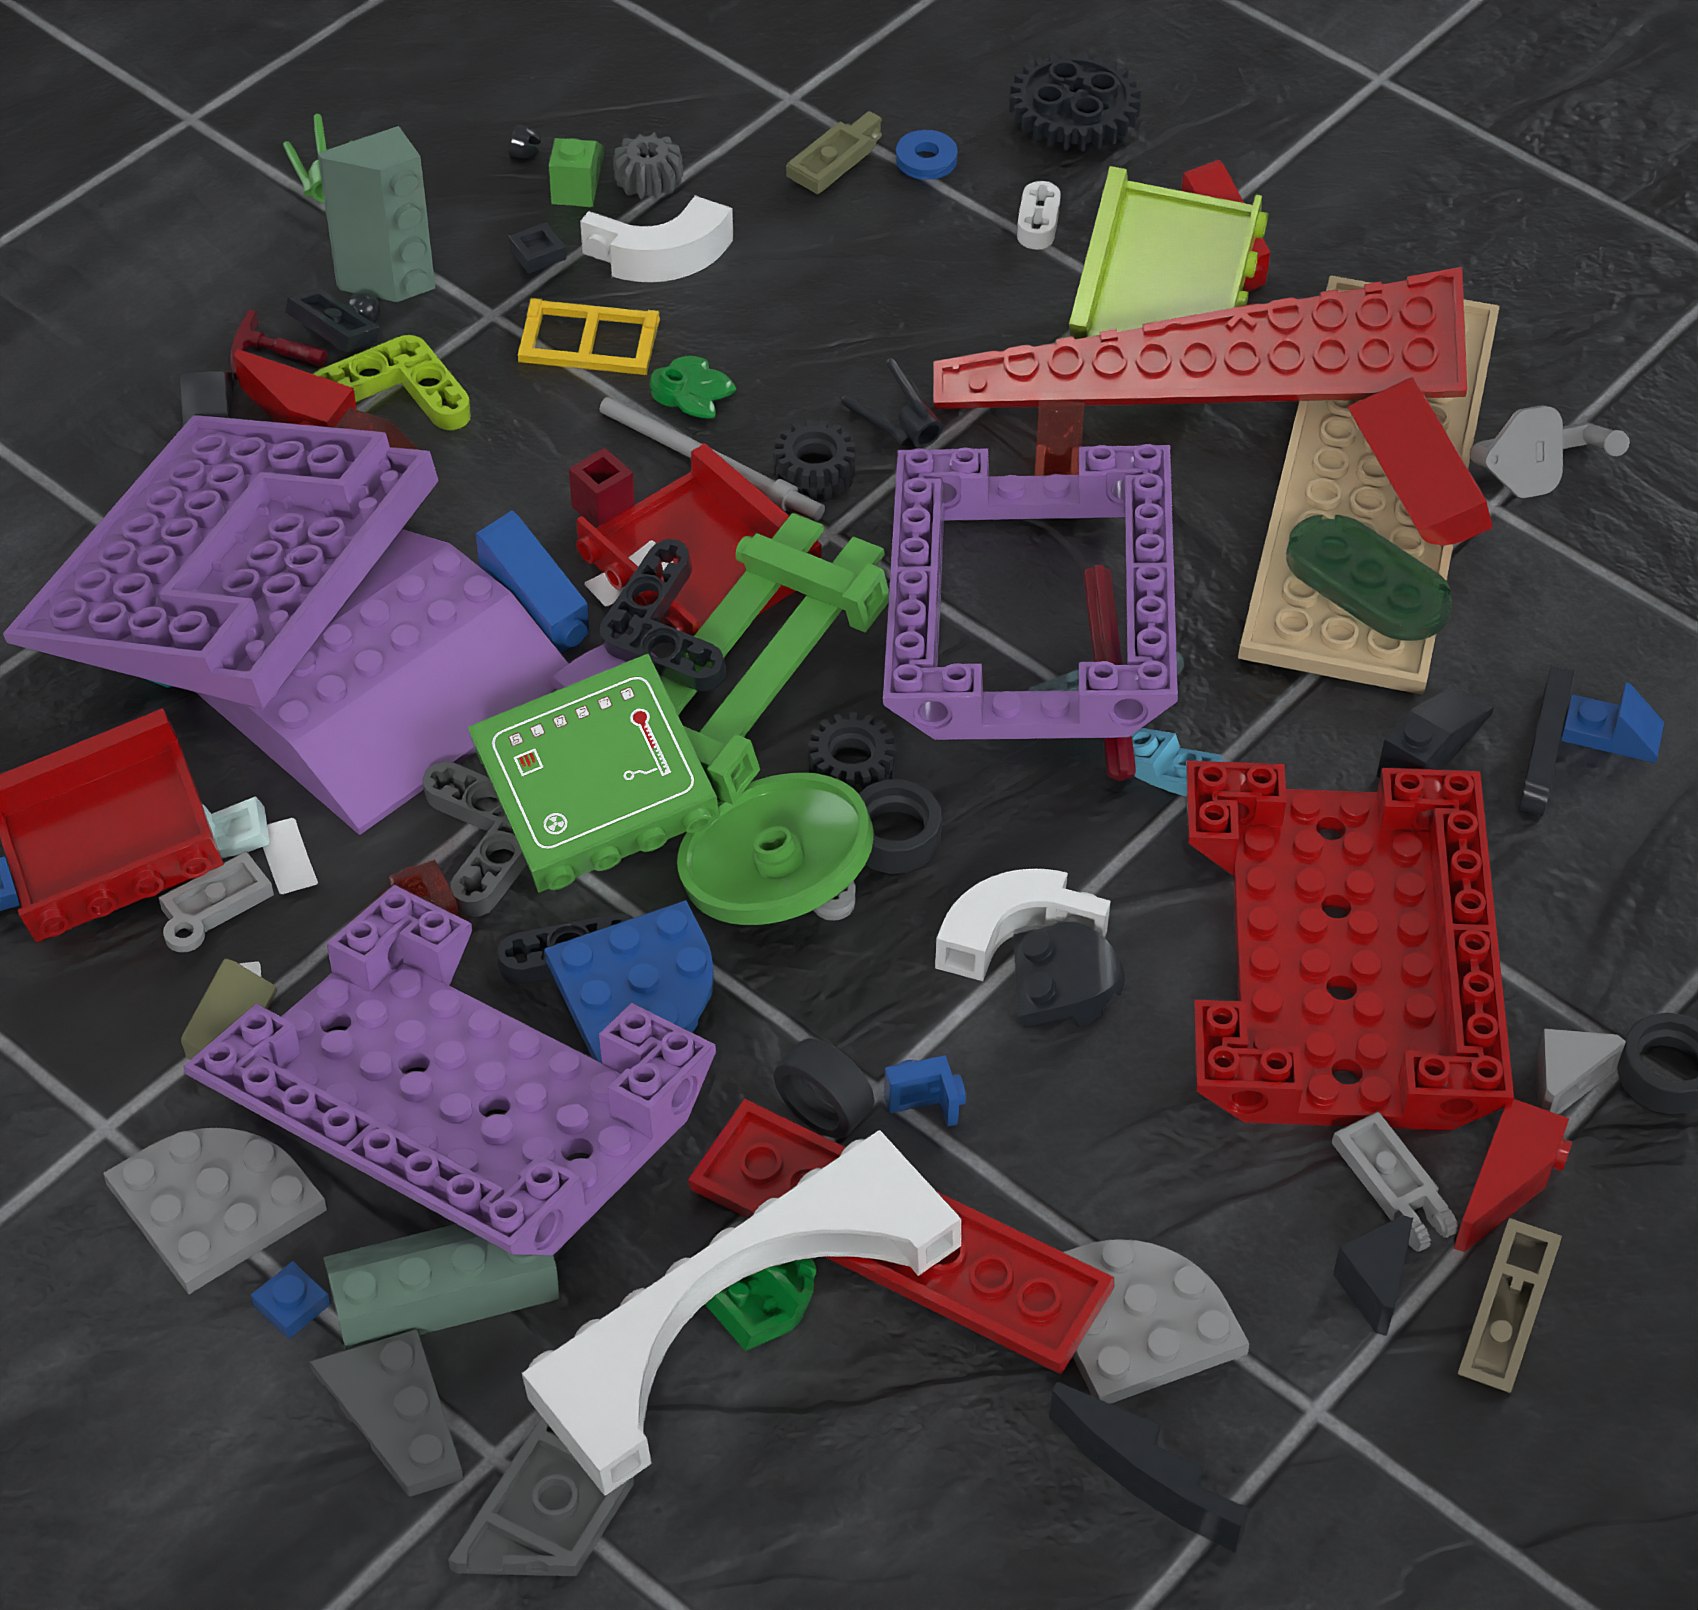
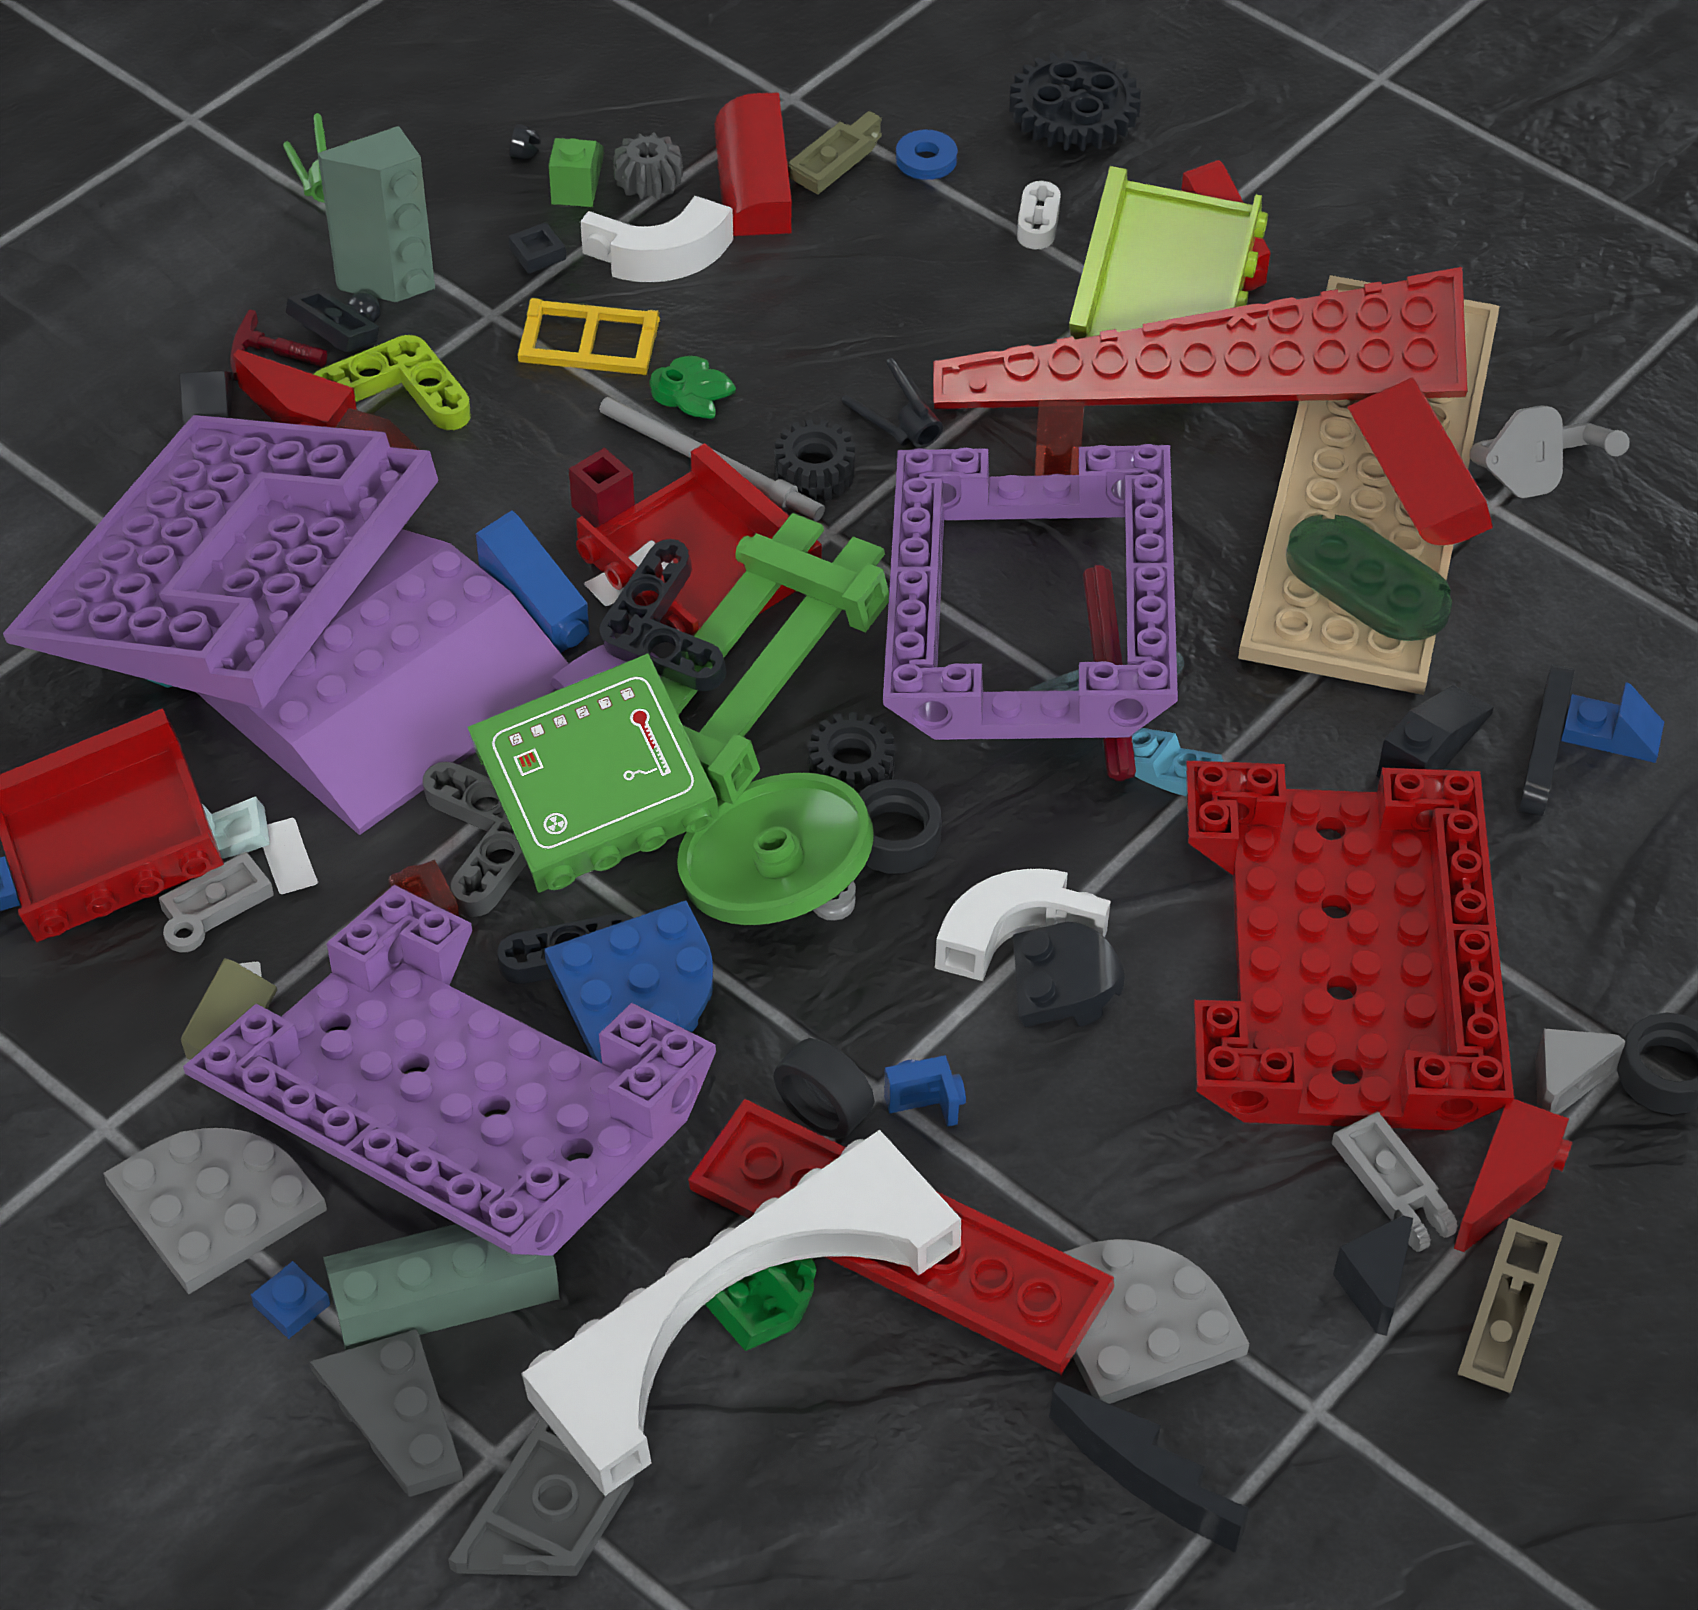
none -> red brick [714,92,792,236]

